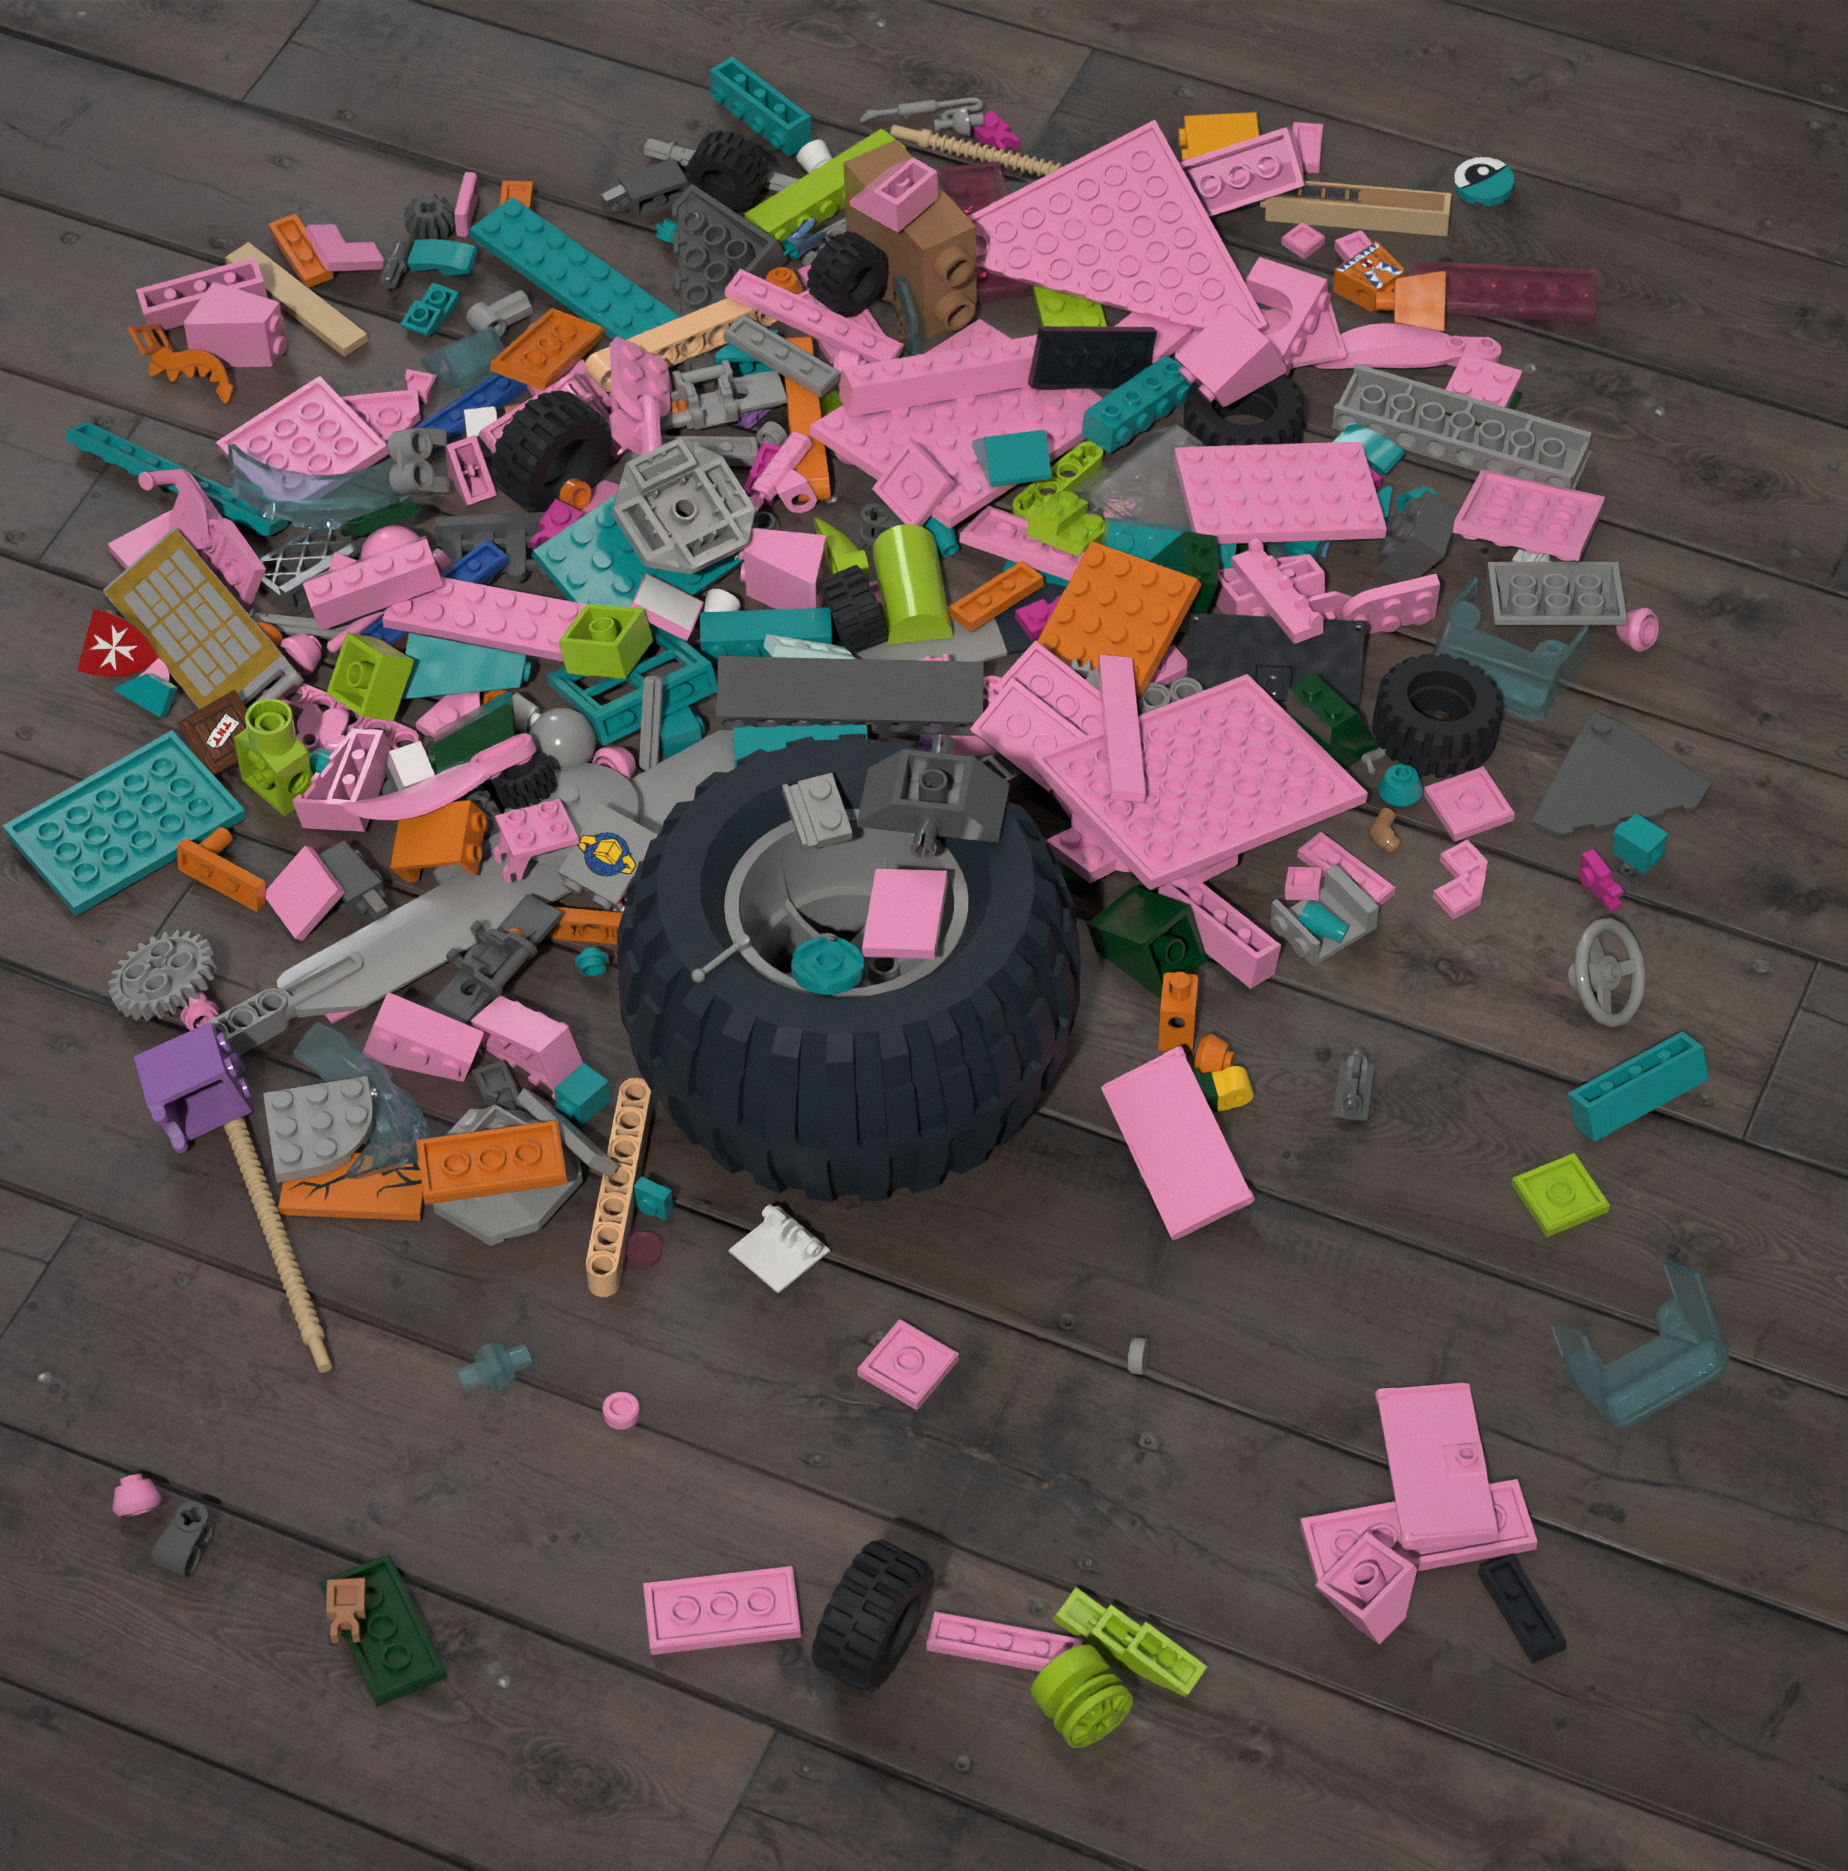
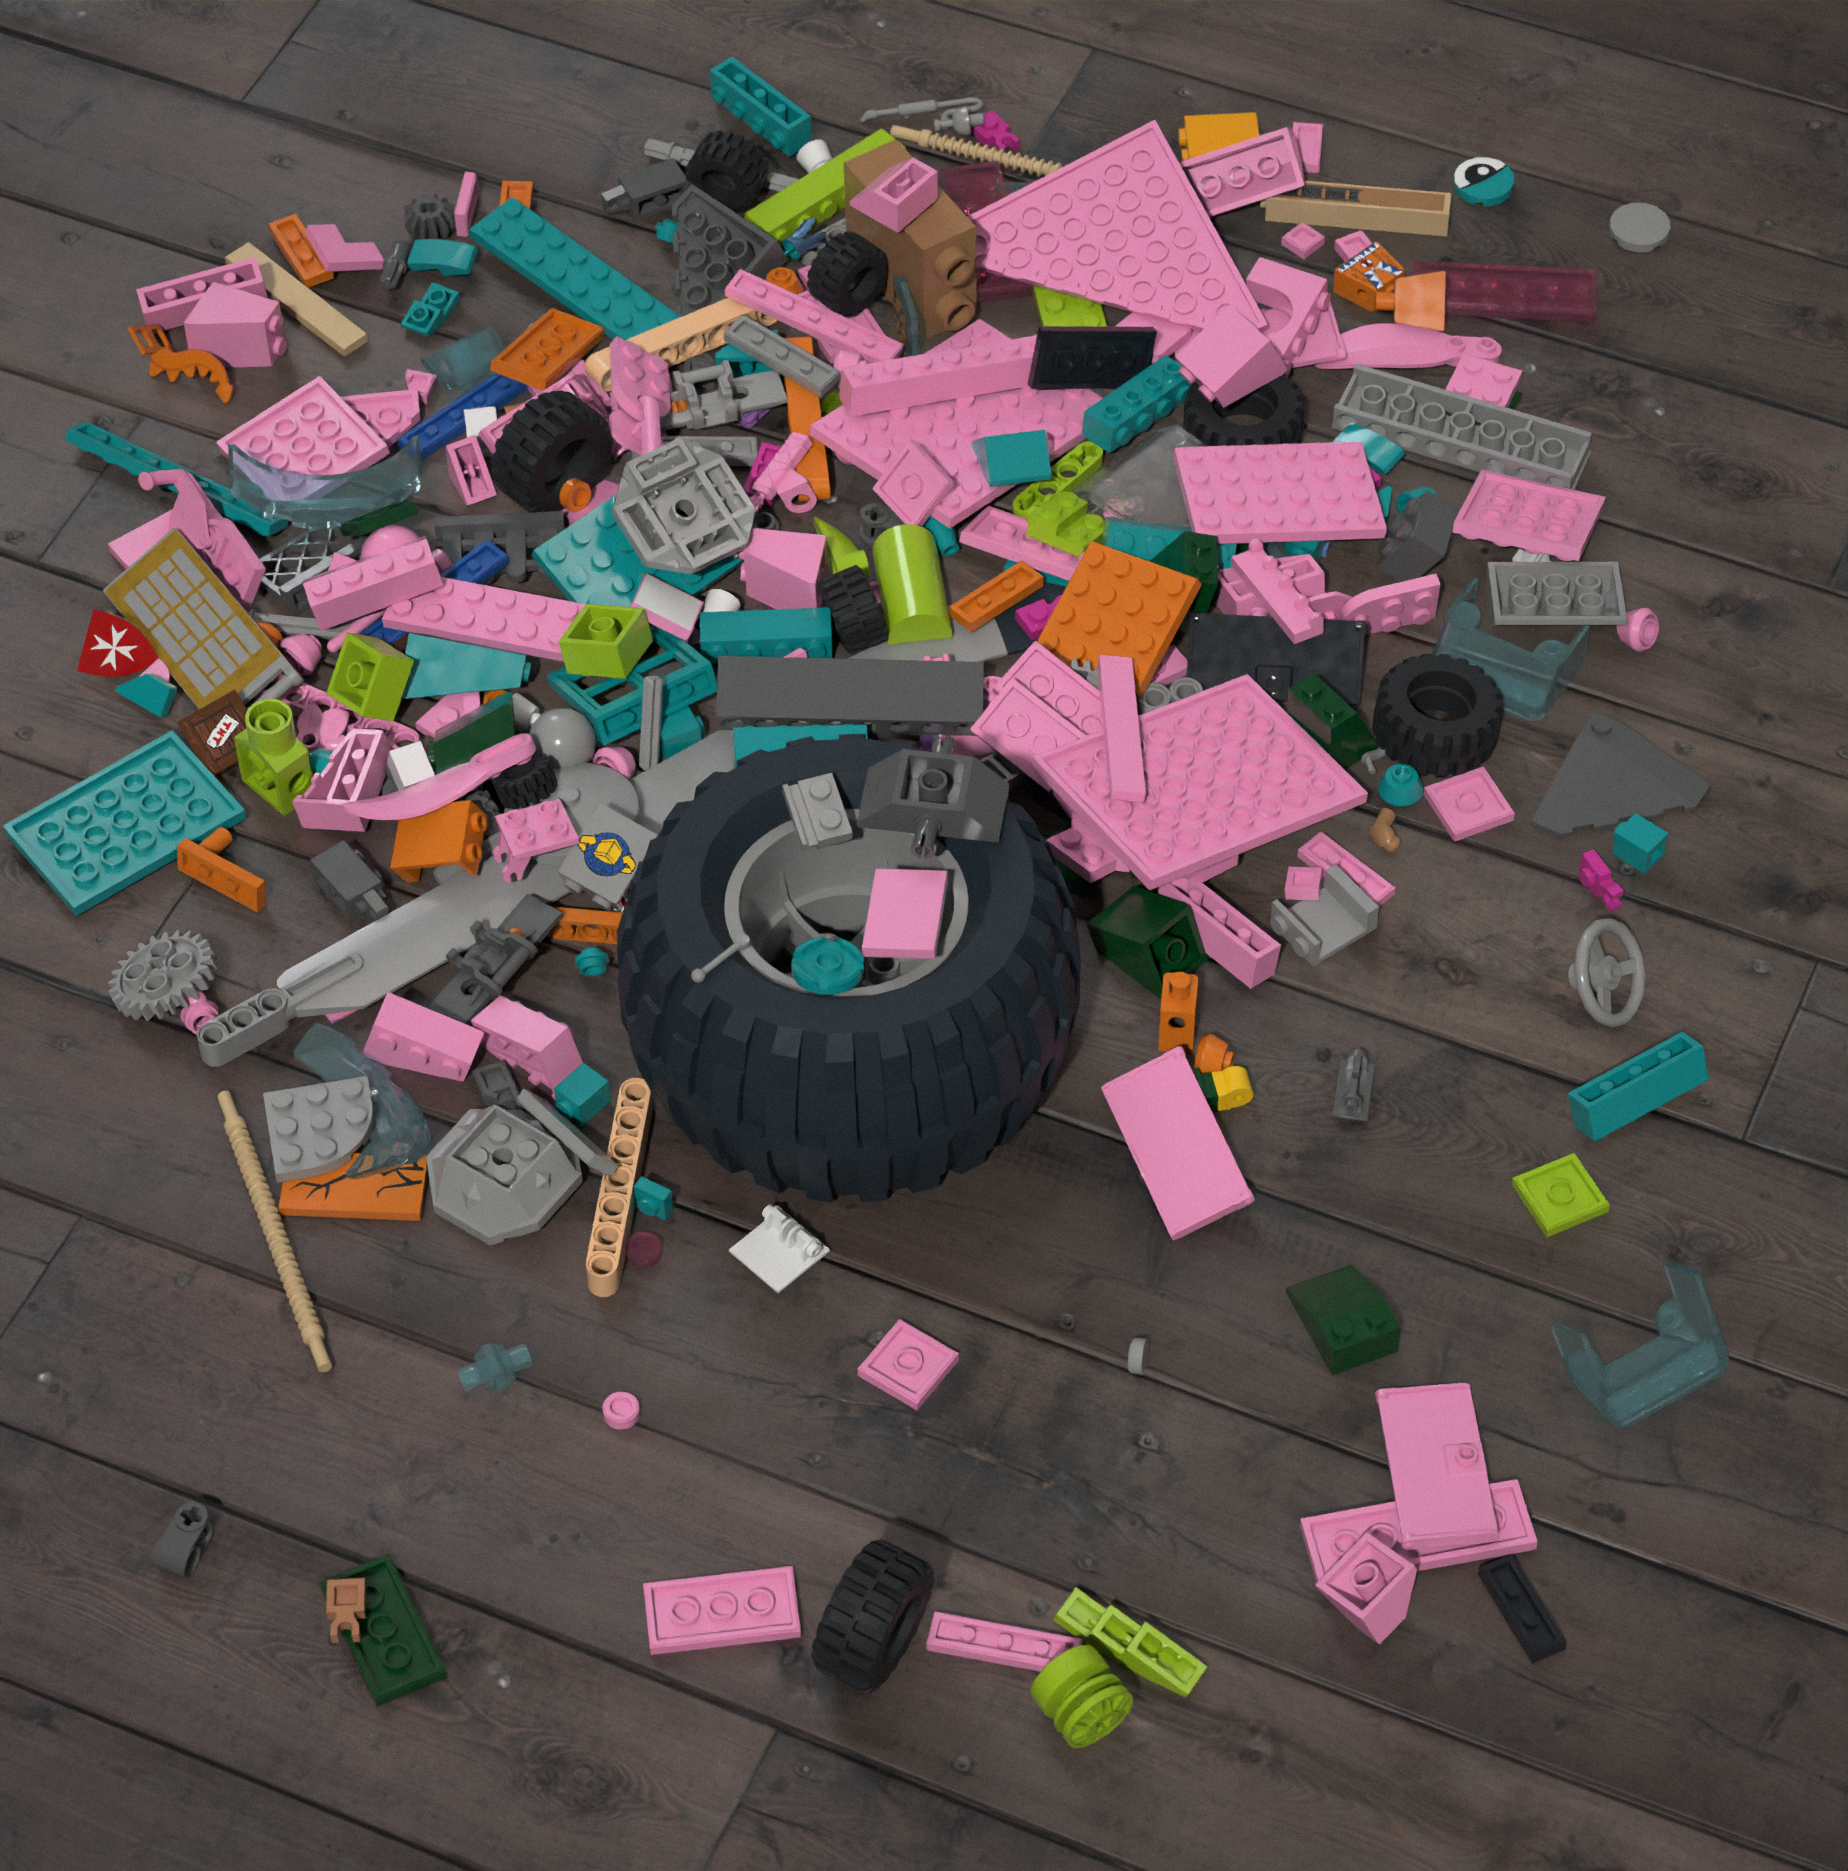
bright pink cone [112,1474,163,1518] -> none
medium lavender container [134,1022,253,1153] -> none
bright pink tile [265,845,345,941] -> none
light grey piece [387,428,450,495] -> none
orange tile [416,1120,567,1205] -> none
light grey piece [466,290,533,342] -> none
dark pink plate [530,499,583,550] -> none
light grey axle [757,421,788,447] -> none
light aqua plate [763,634,856,659] -> none
teal cone [1298,901,1350,944] -> none
bright pink tile [1433,839,1488,920] -> none
none -> dark green slope [1286,1265,1400,1376]
none -> light grey tile [1609,203,1671,253]

